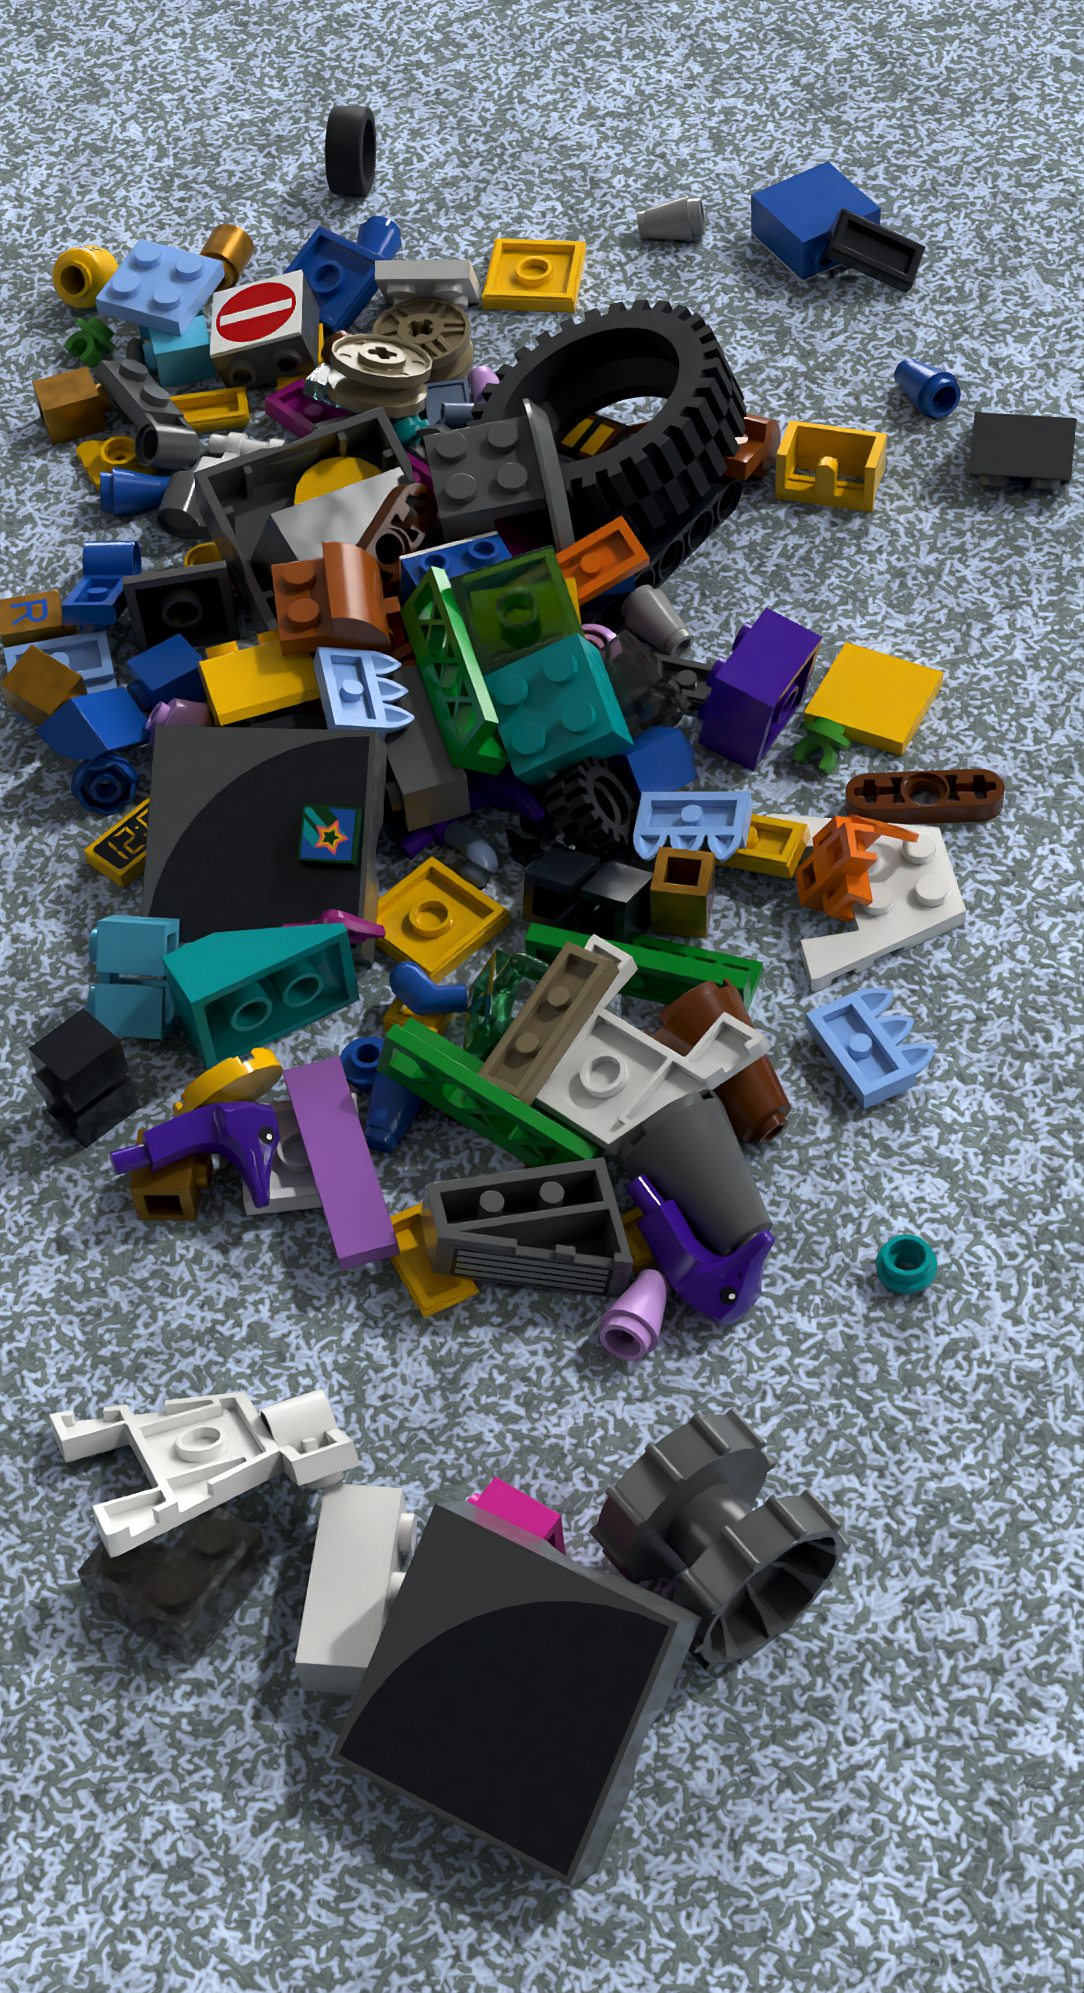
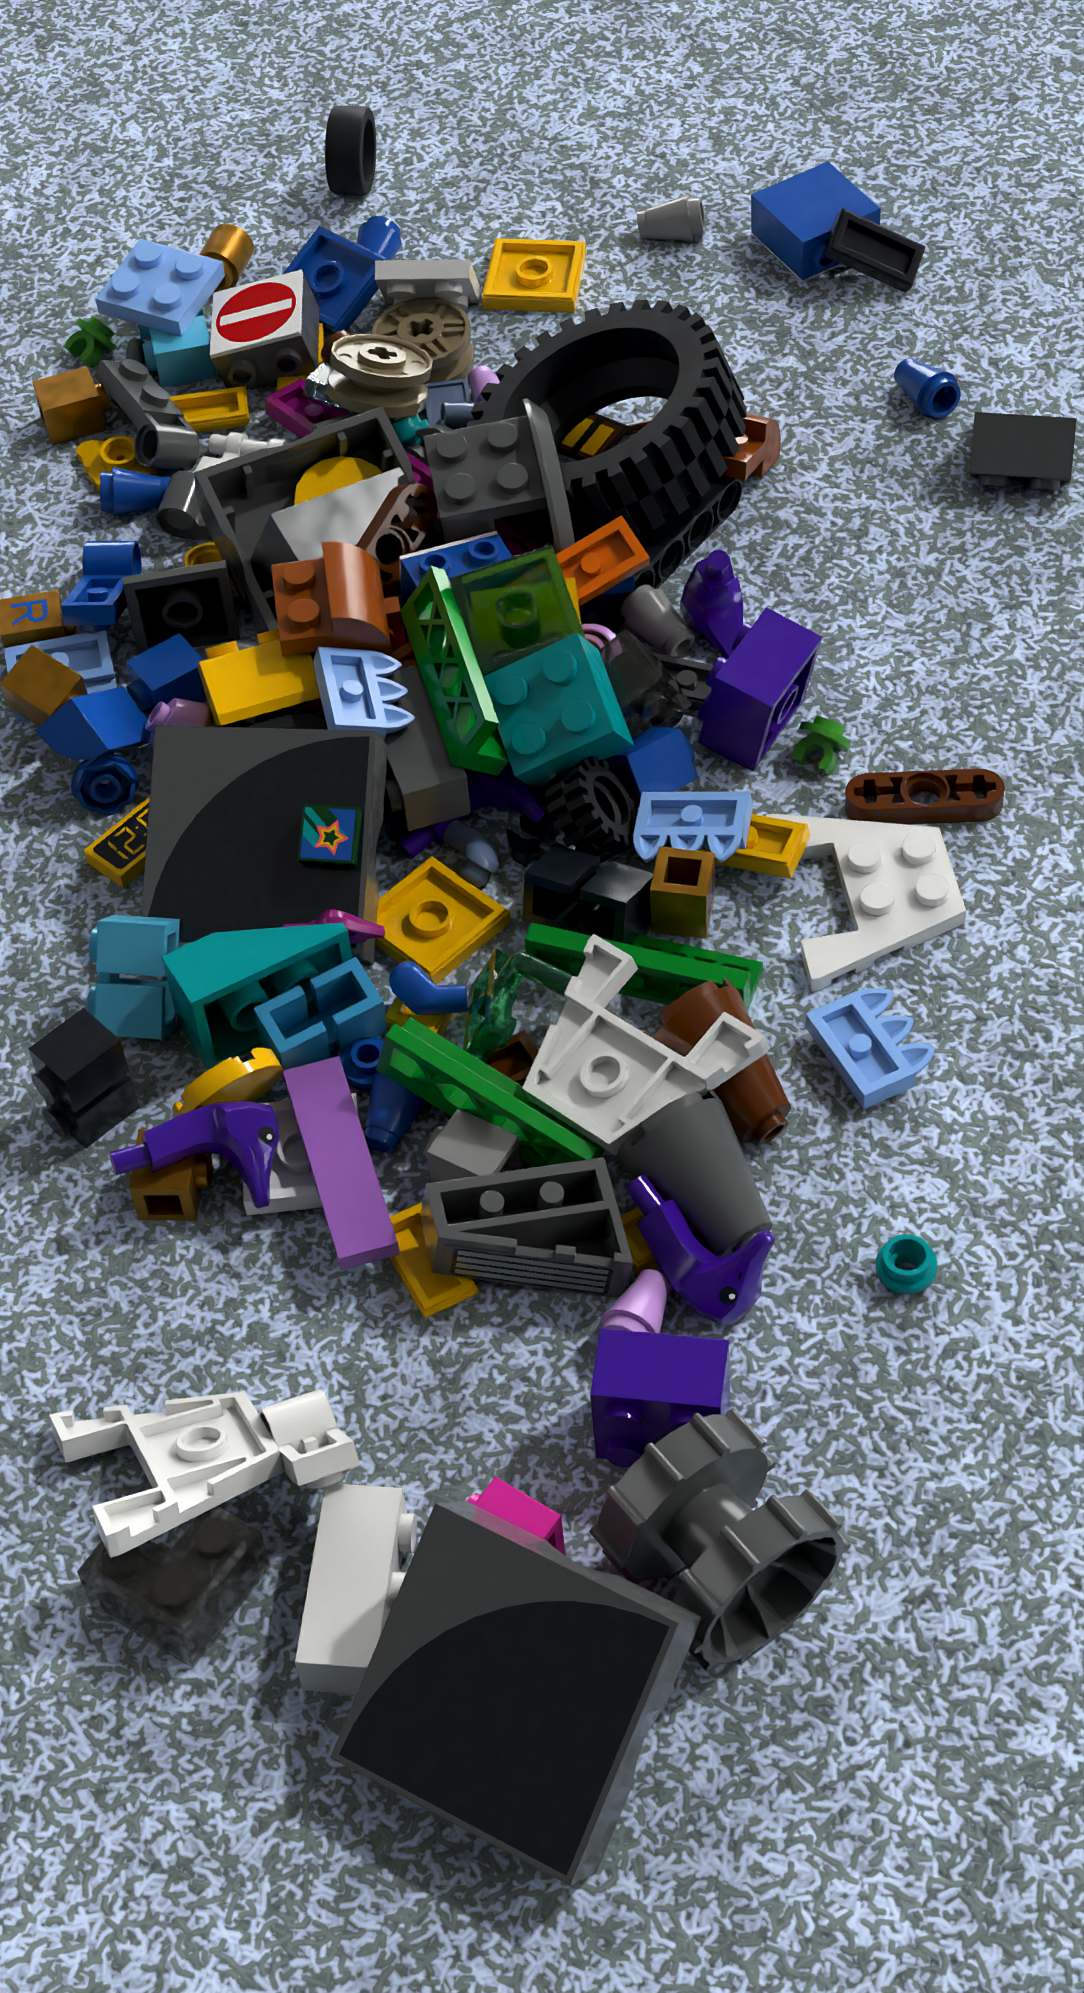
yellow head [52,245,119,309] -> none
dark tan tile [477,941,620,1106] -> none
yellow window [775,420,887,513] -> none
orange piece [795,814,919,923] -> none
yellow tile [804,642,943,756] -> none
none -> dark azure piece [253,957,387,1080]
none -> light grey brick [425,1109,523,1183]
none -> dark purple brick [590,1328,730,1468]
none -> dark purple animal [680,550,744,659]

